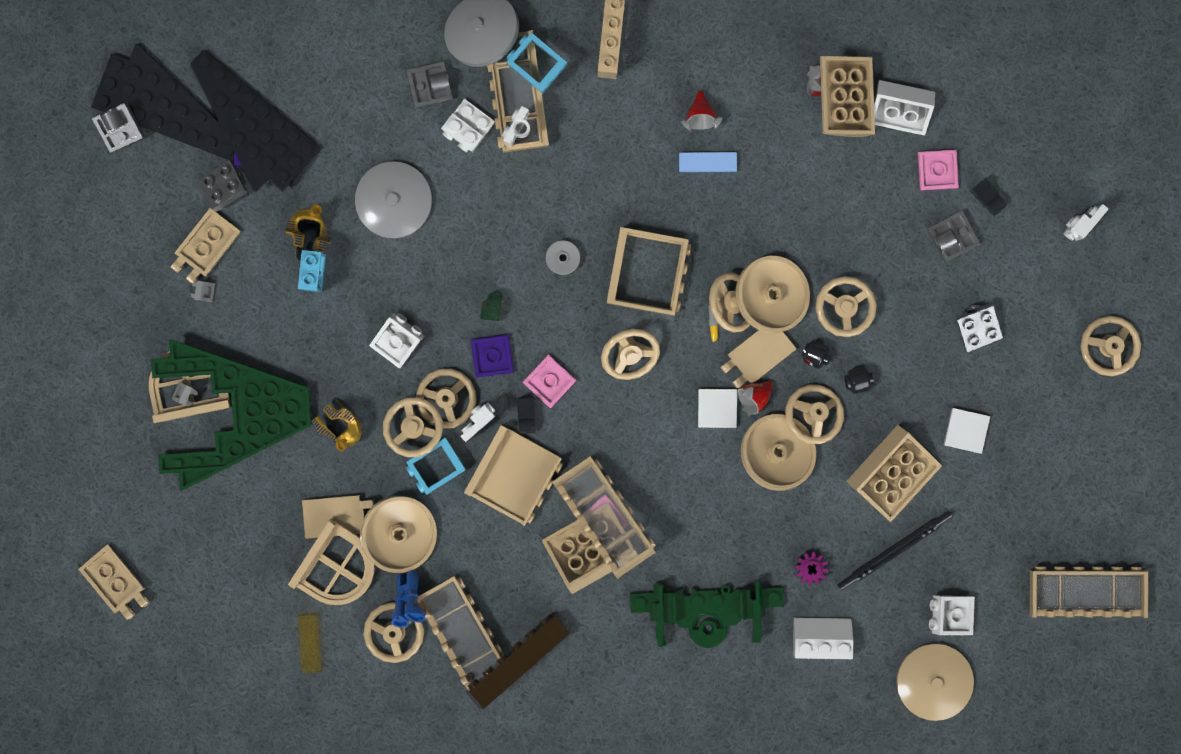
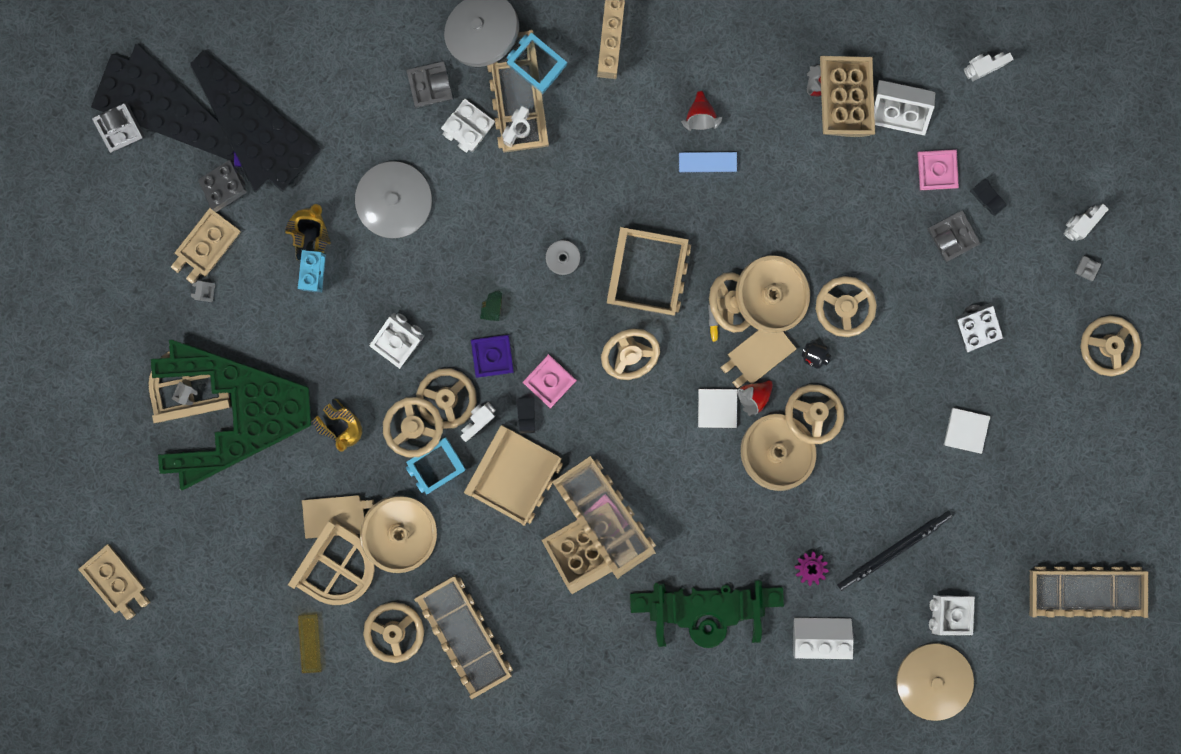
blue piece [391,570,426,628] -> none
dark brown brick [465,616,570,709] -> none
black head [844,367,874,394] -> none
tan slope [846,425,942,522] -> none
none -> white plate [964,52,1014,81]
none -> light grey tile [1075,256,1101,281]

